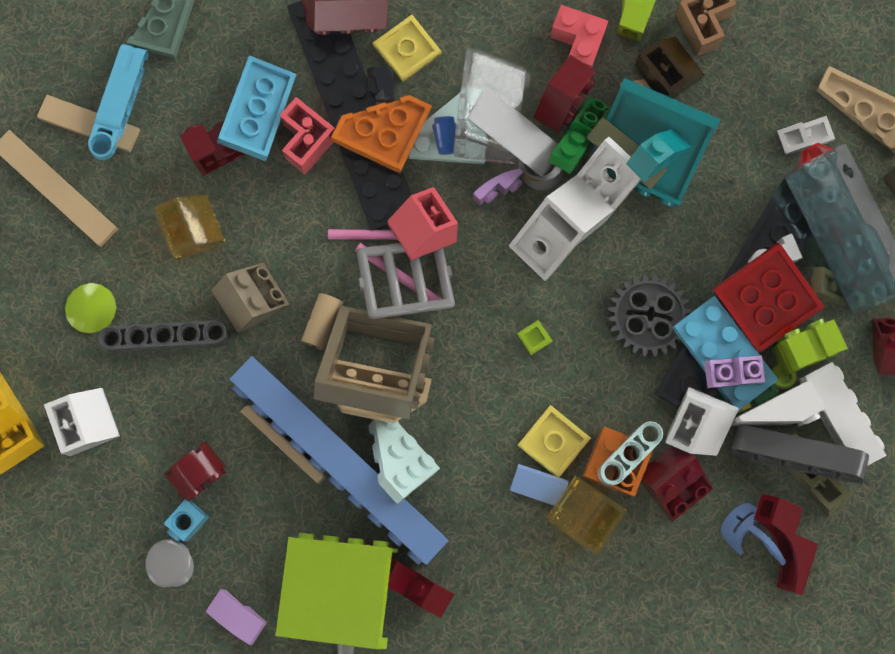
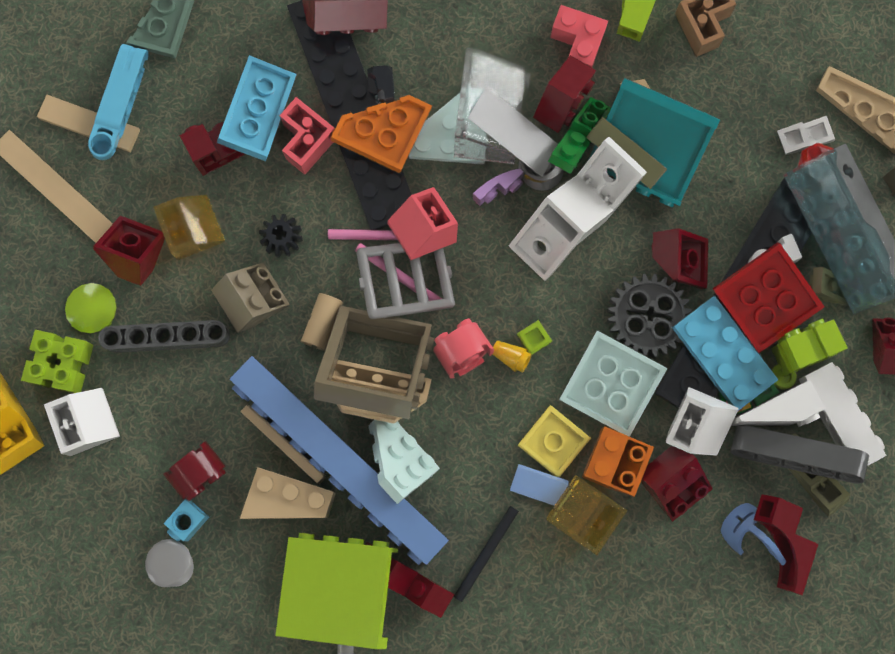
lavender slope [206,589,267,645] -> none
light yellow tile [372,15,442,82] -> none
blue cone [432,116,457,155] -> none
light aqua beam [597,421,663,486] -> none
teal slope [626,129,692,182] -> none
dark brown slope [635,37,705,98] -> none
lavender slope [704,355,765,388] -> none
none -> lime brick [21,330,94,394]
none -> dark red slope [93,216,166,286]
none -> tan wedge [240,467,336,519]
none -> black gear [259,214,303,258]
none -> coral brick [433,319,494,378]
none -> black bar [453,506,519,602]
none -> yellow cone [492,340,532,373]
none -> light aqua plate [559,330,667,437]
none -> dark red slope [652,228,708,289]

